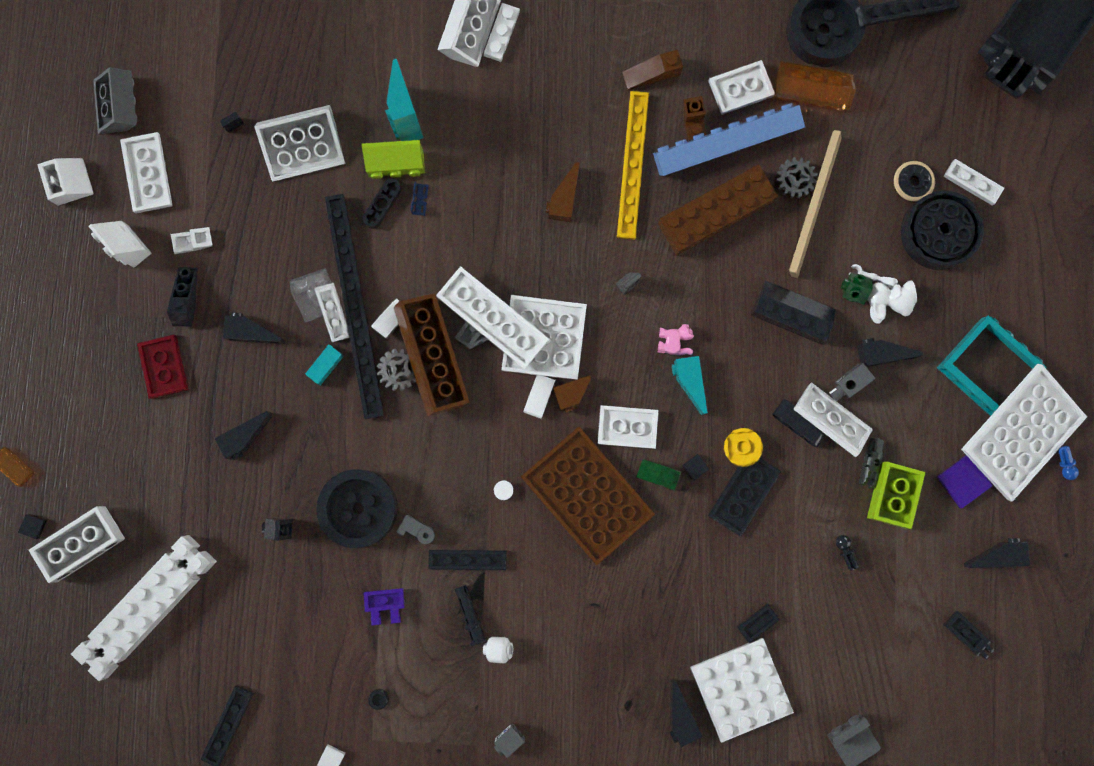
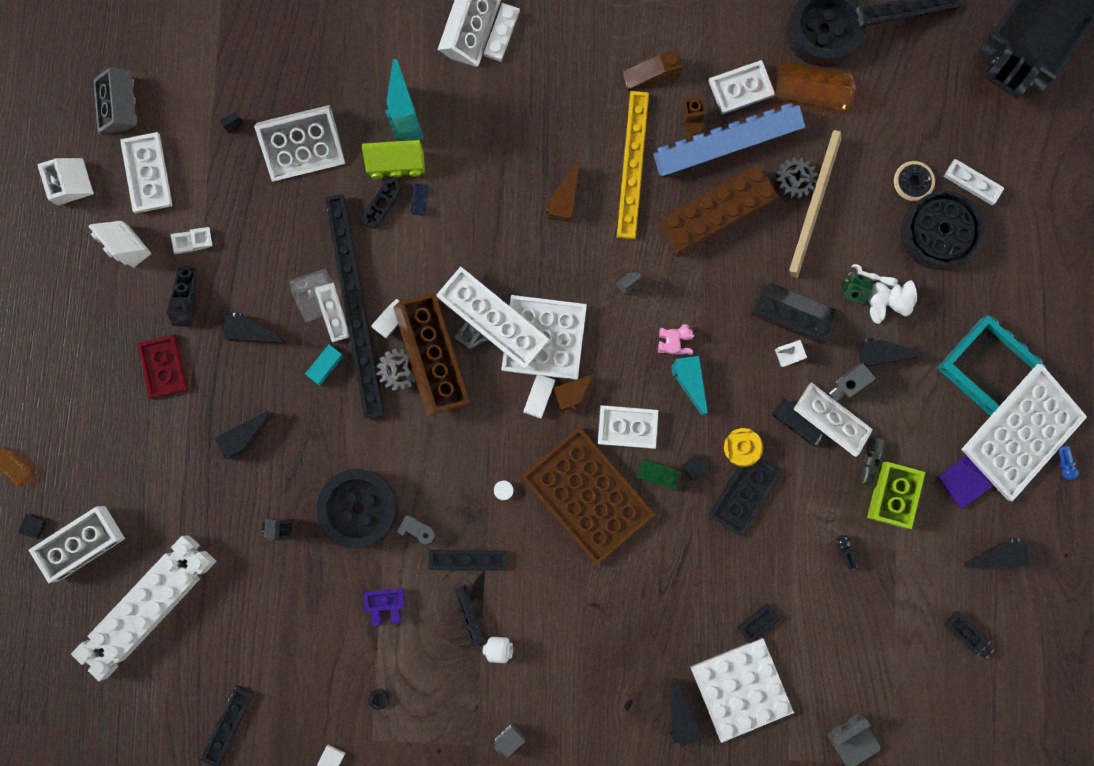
none -> white panel [775,340,807,367]

